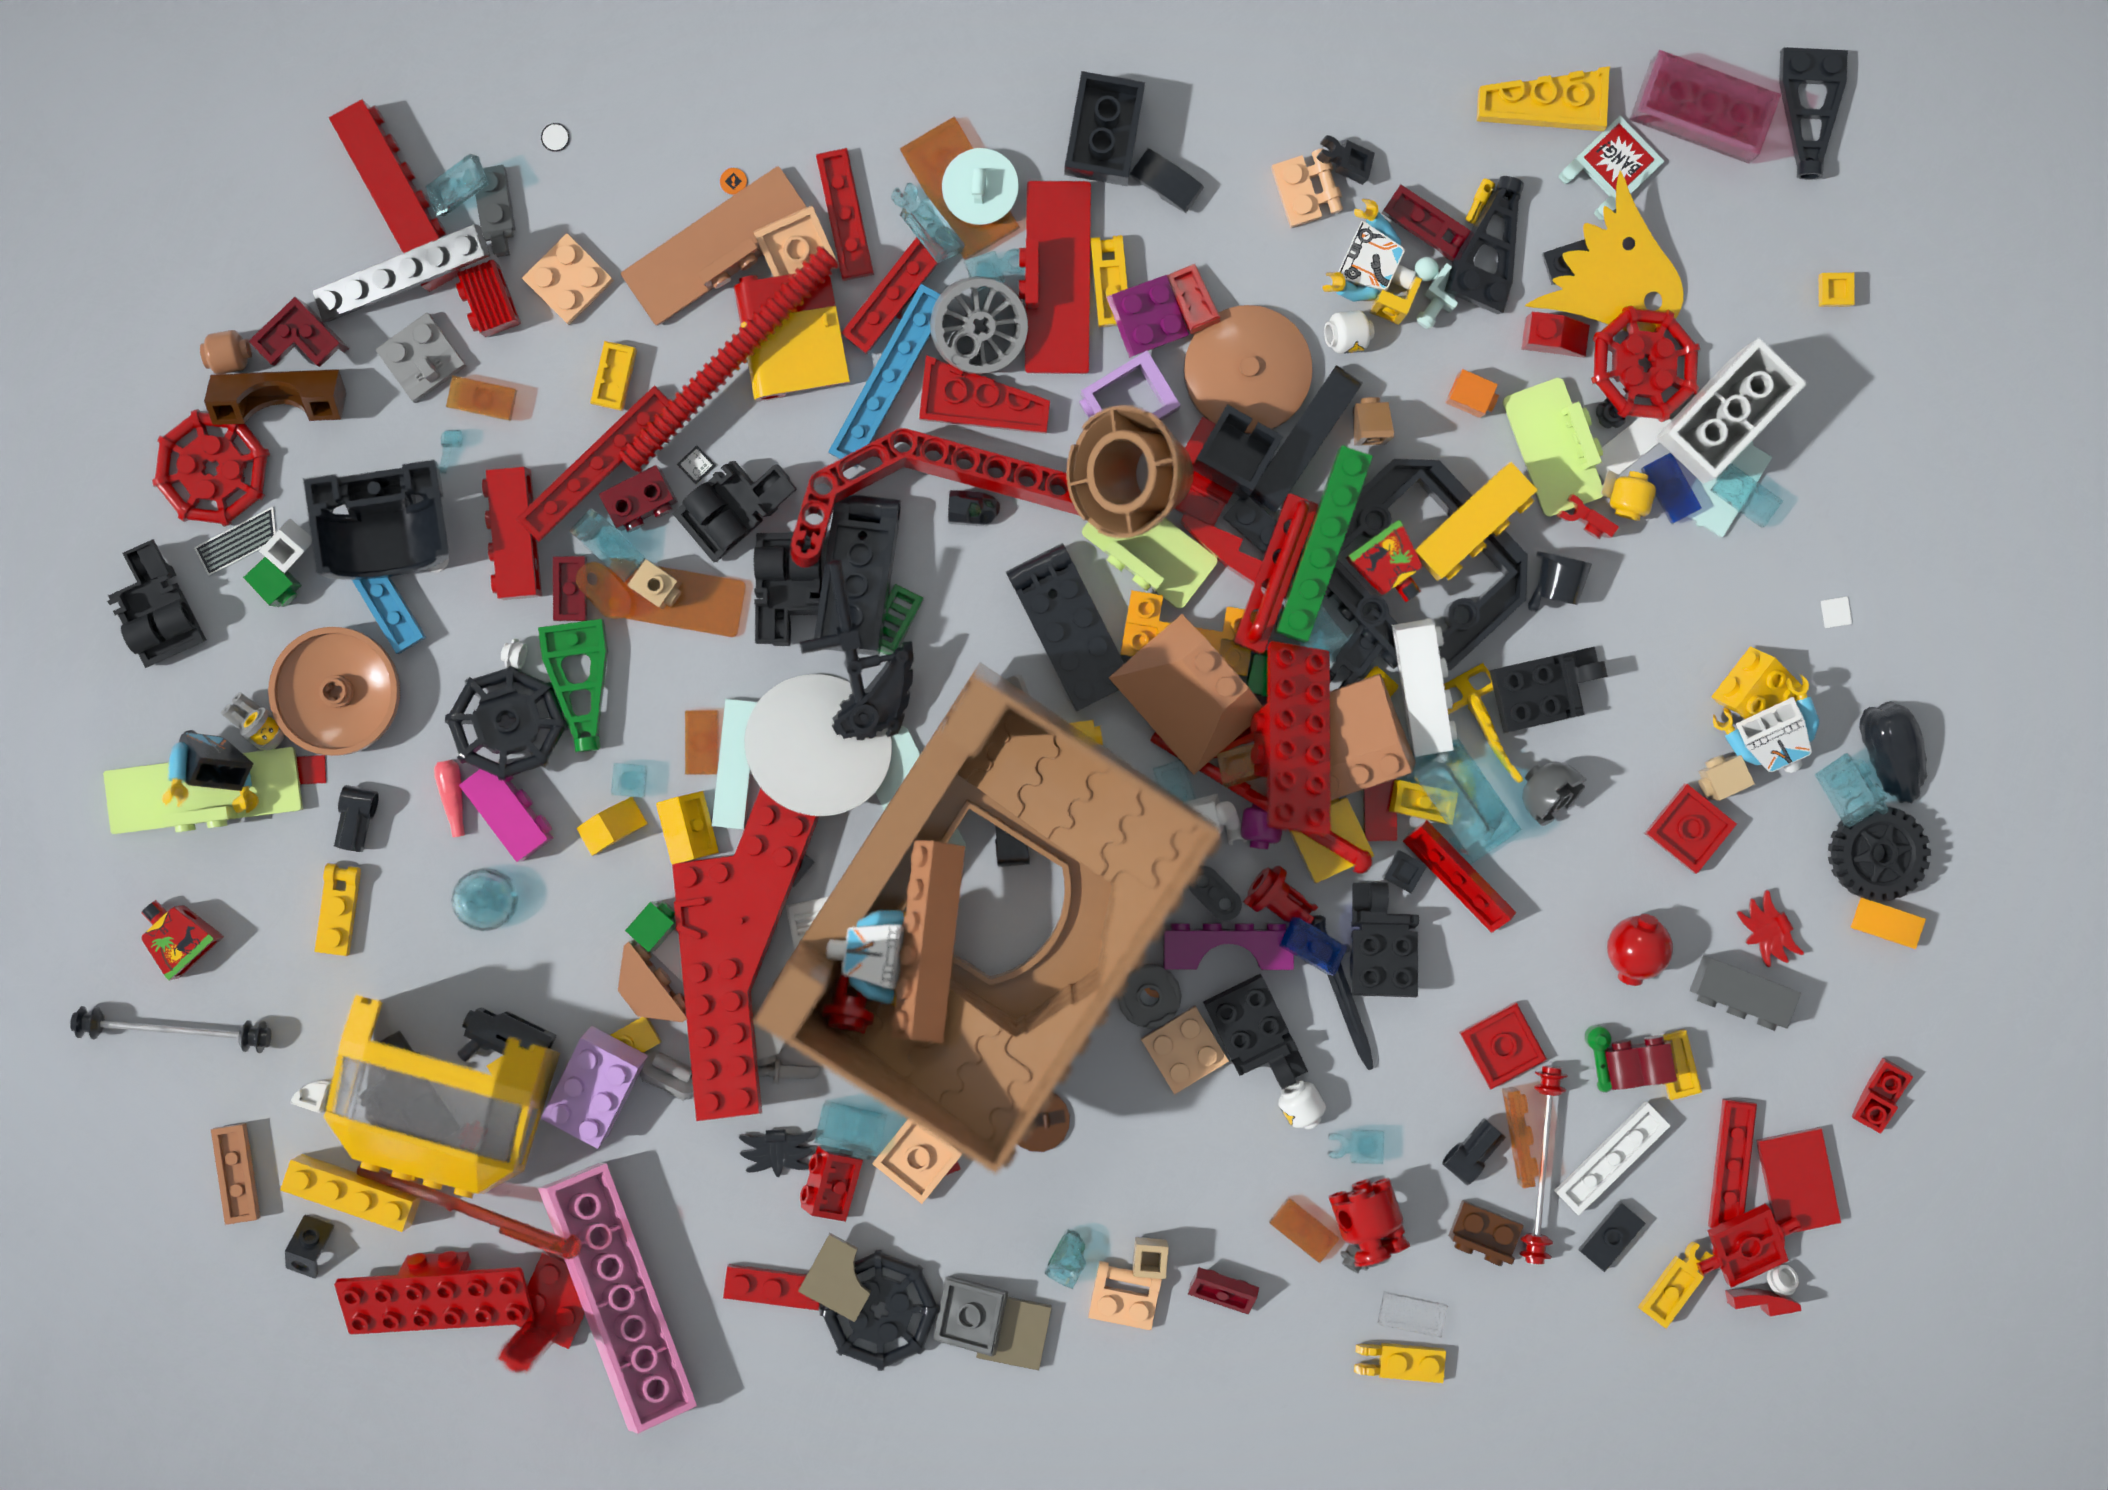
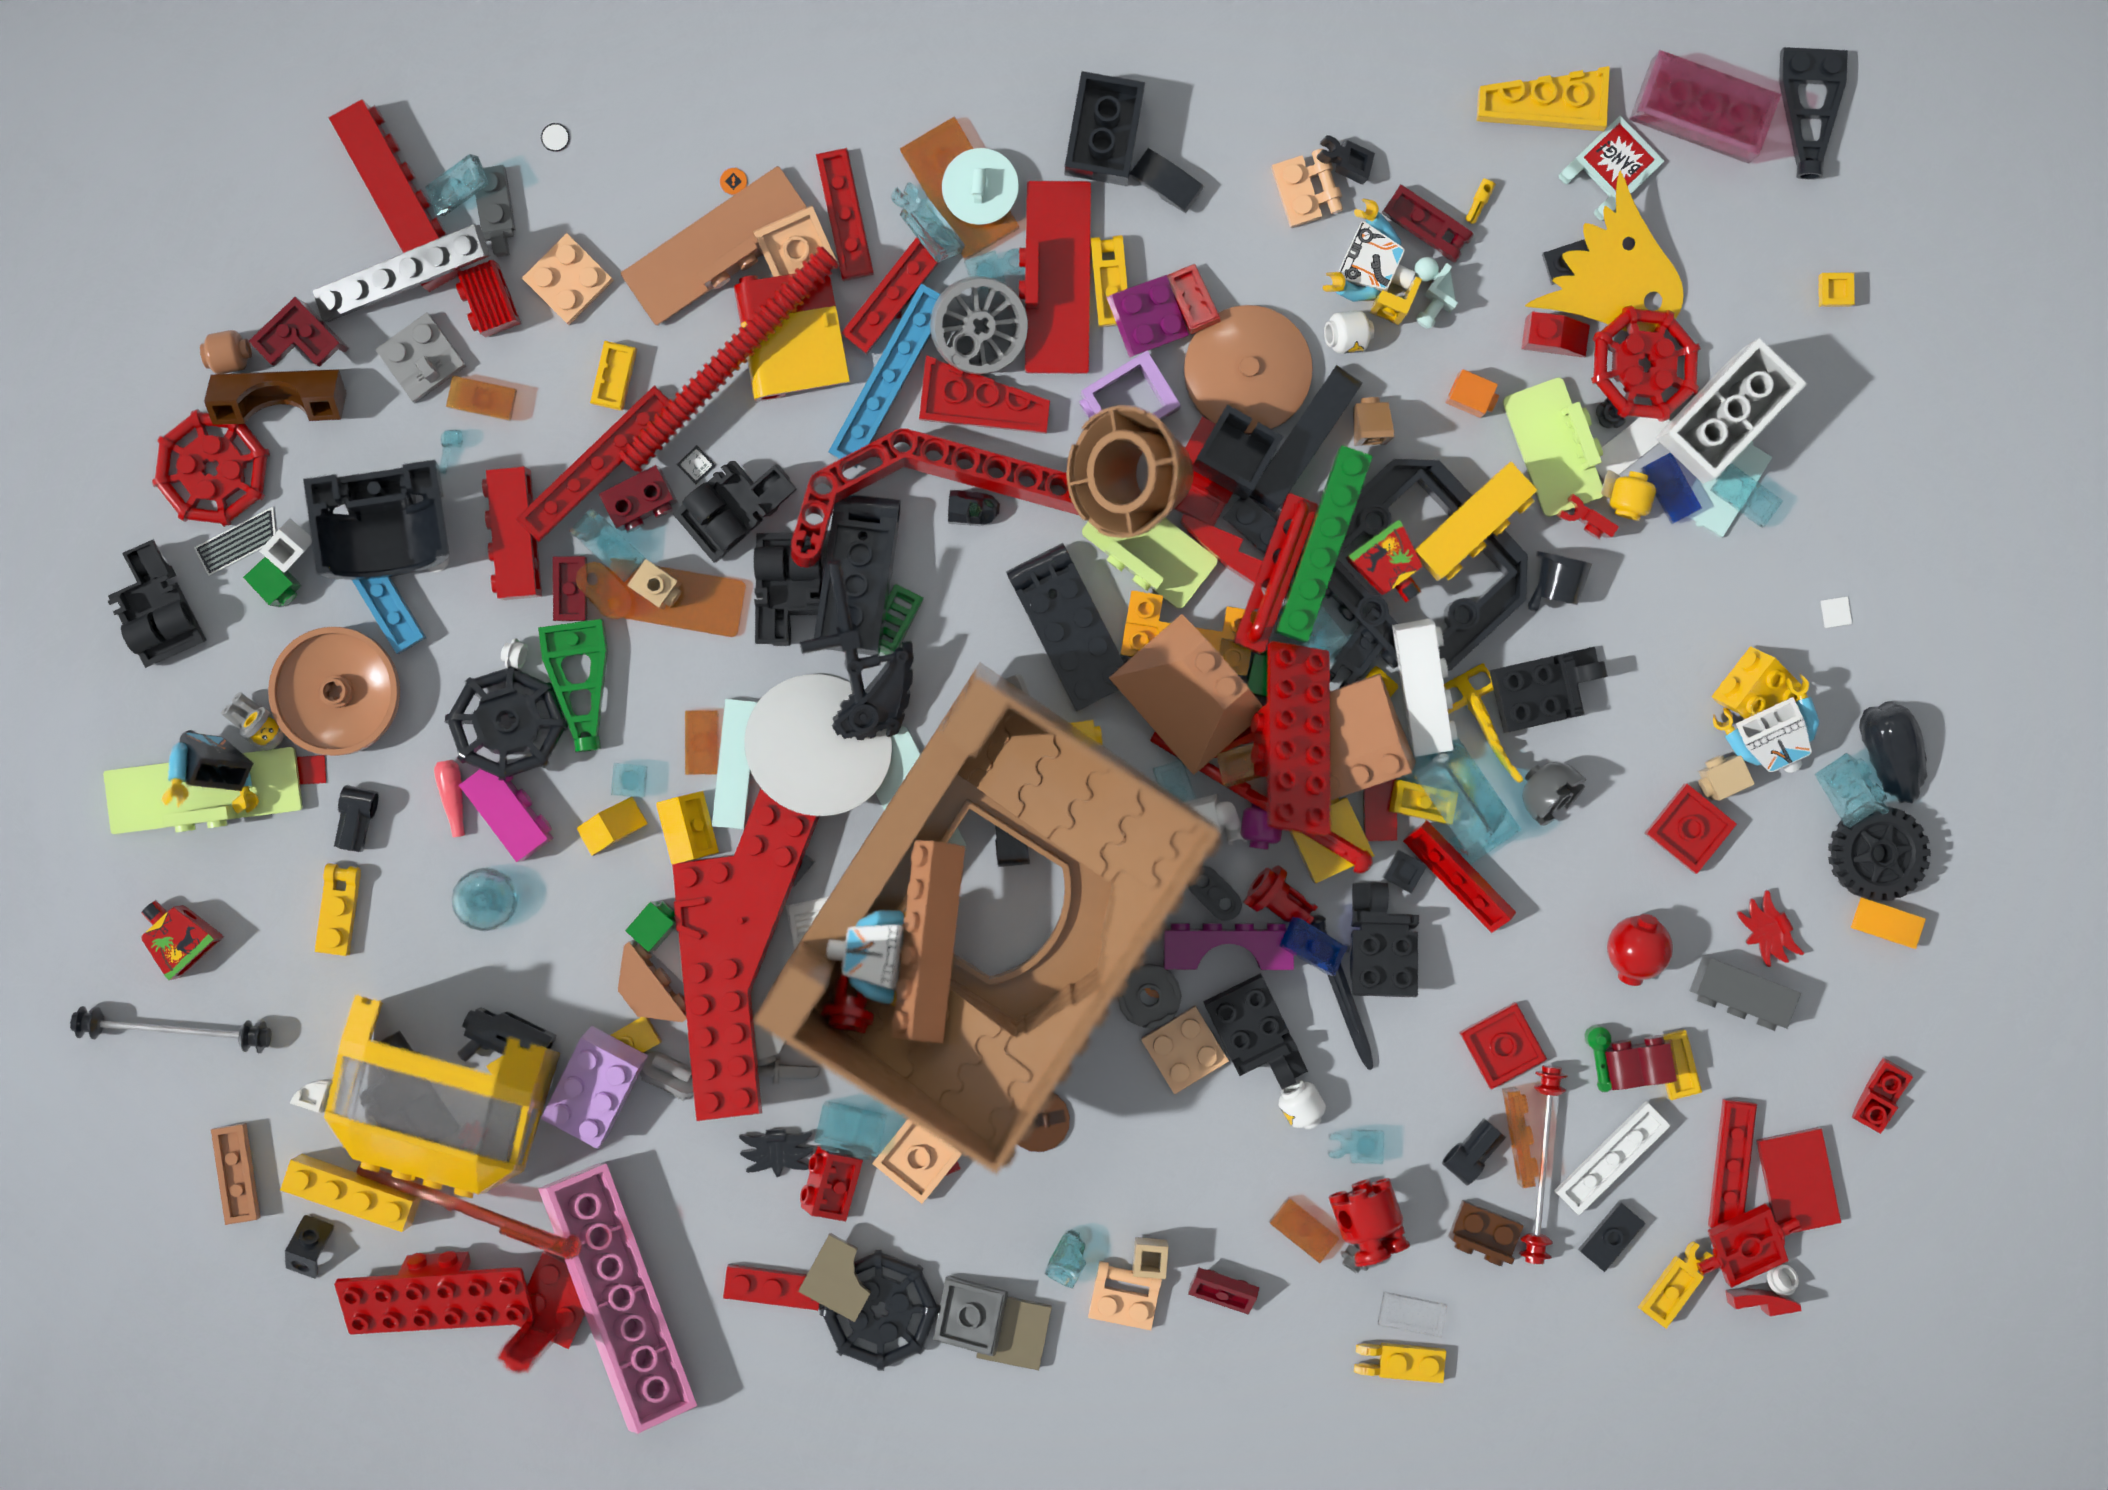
black plate [1444,176,1524,314] -> none

